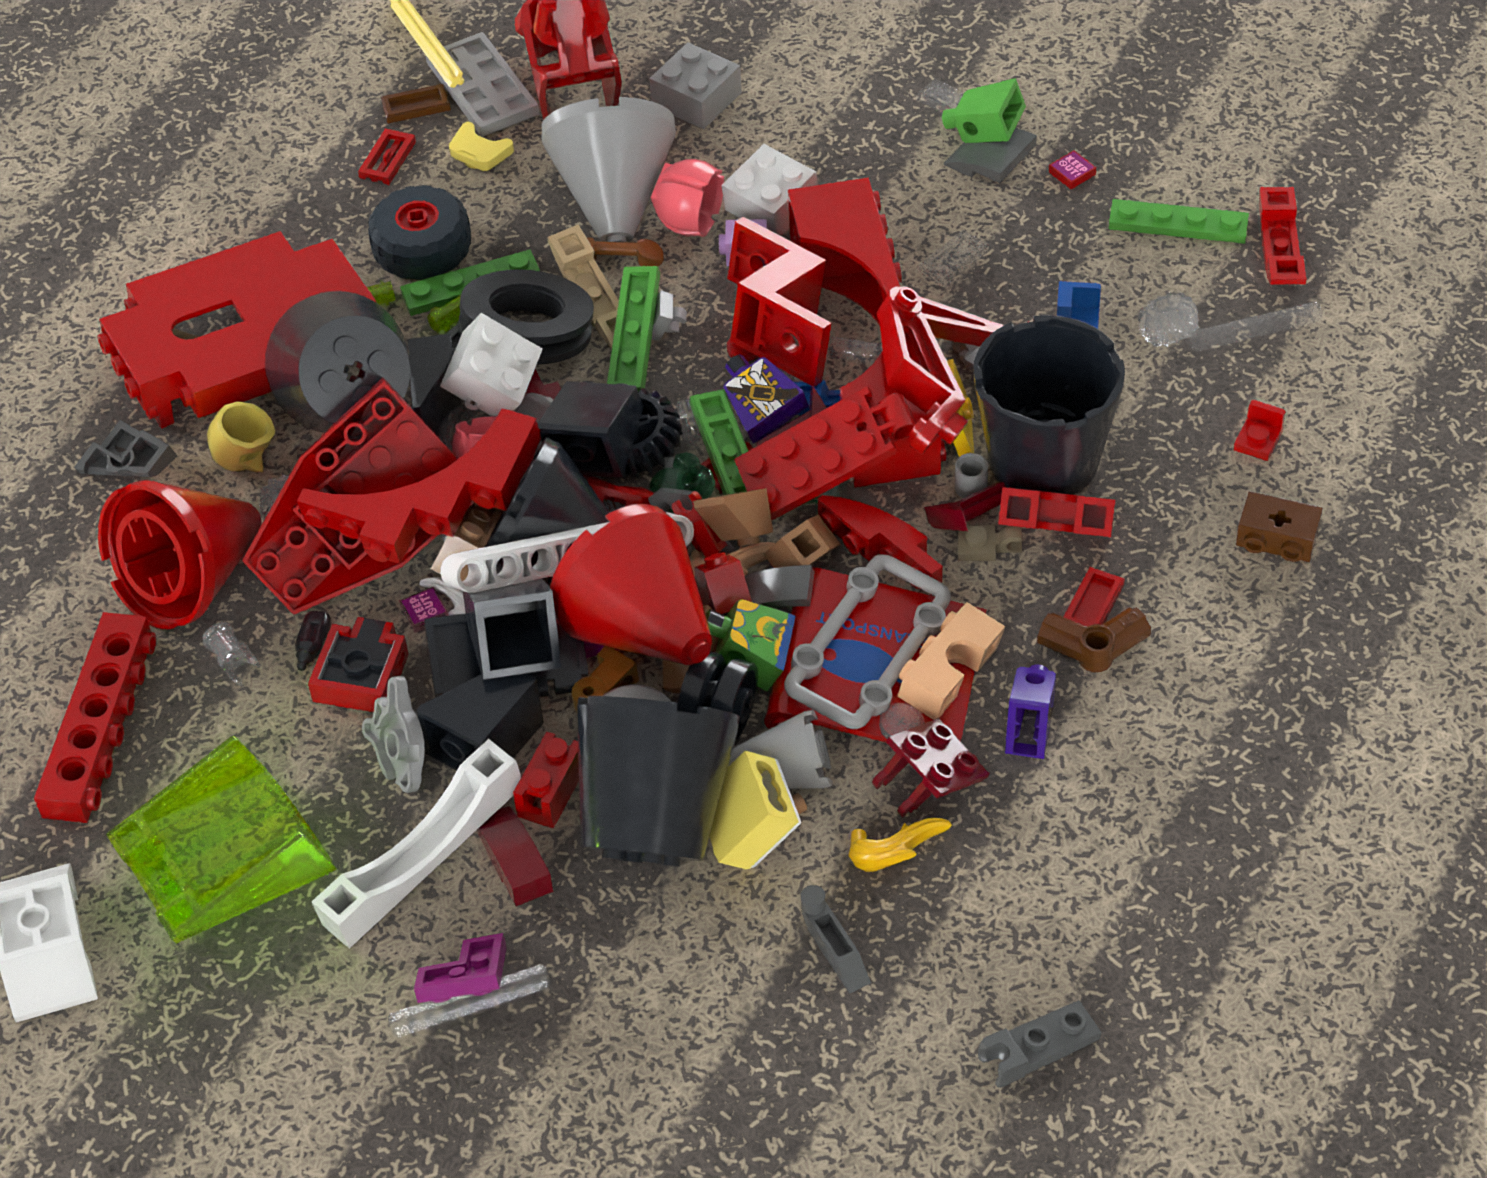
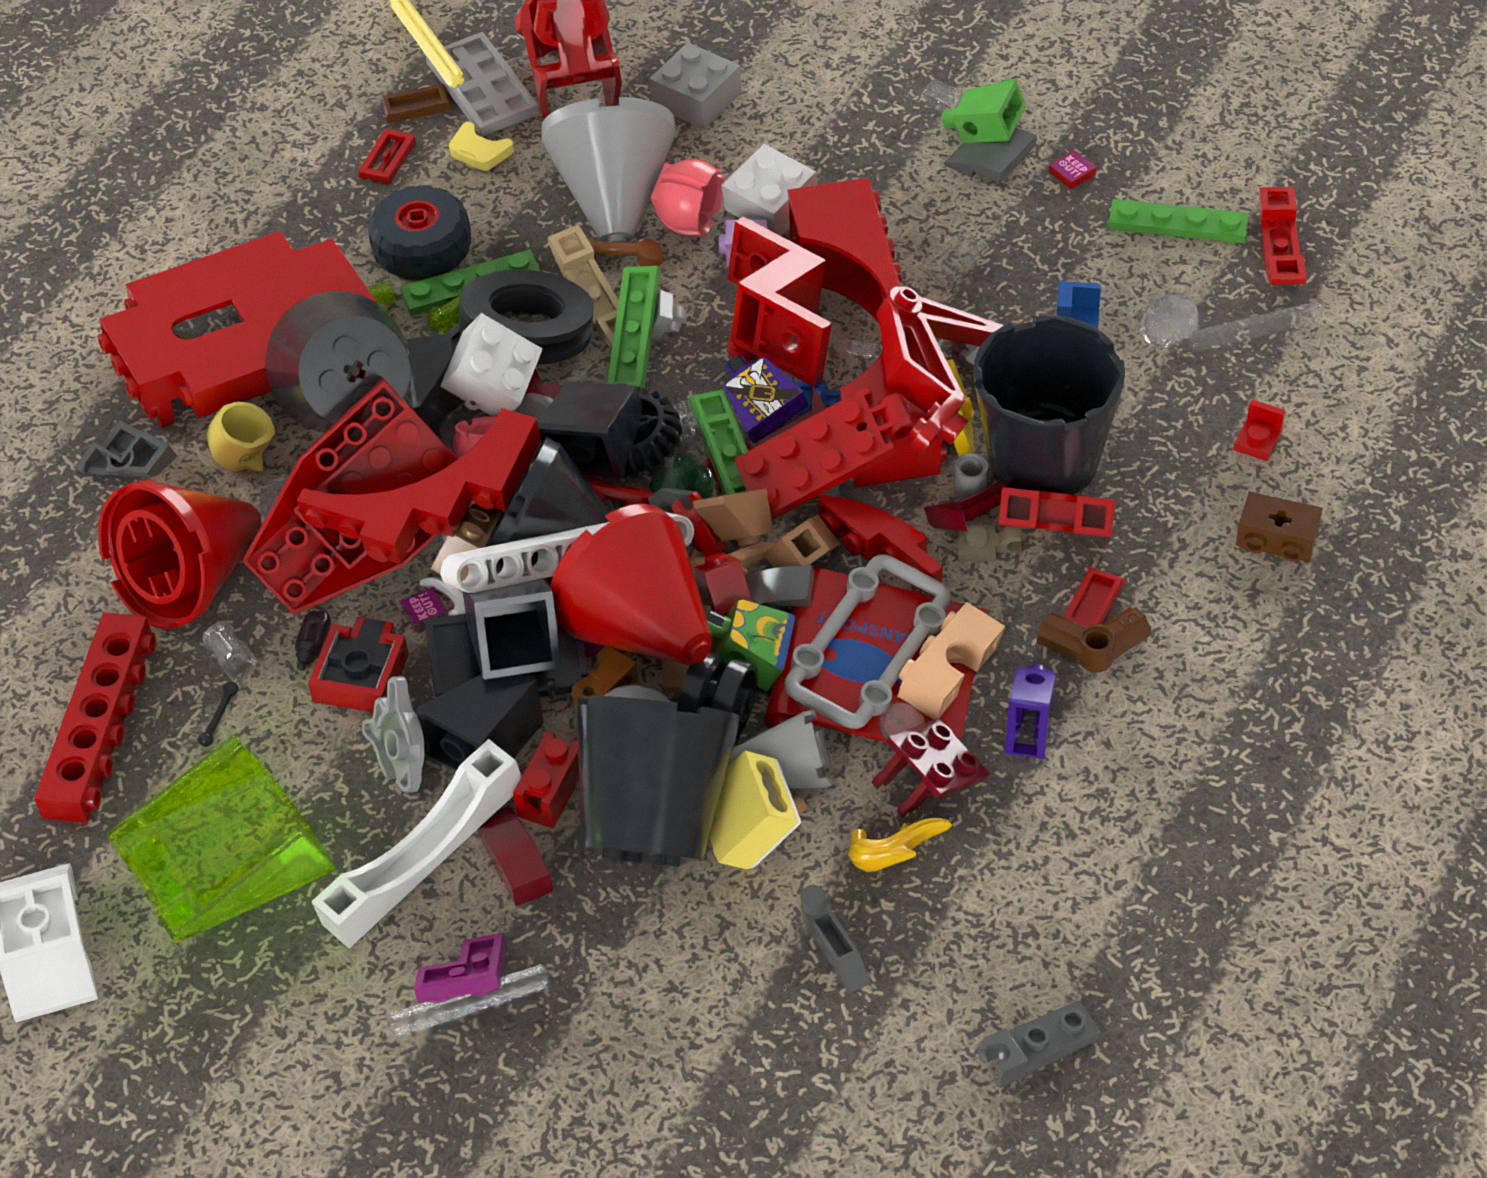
none -> black hinge [198,682,238,747]

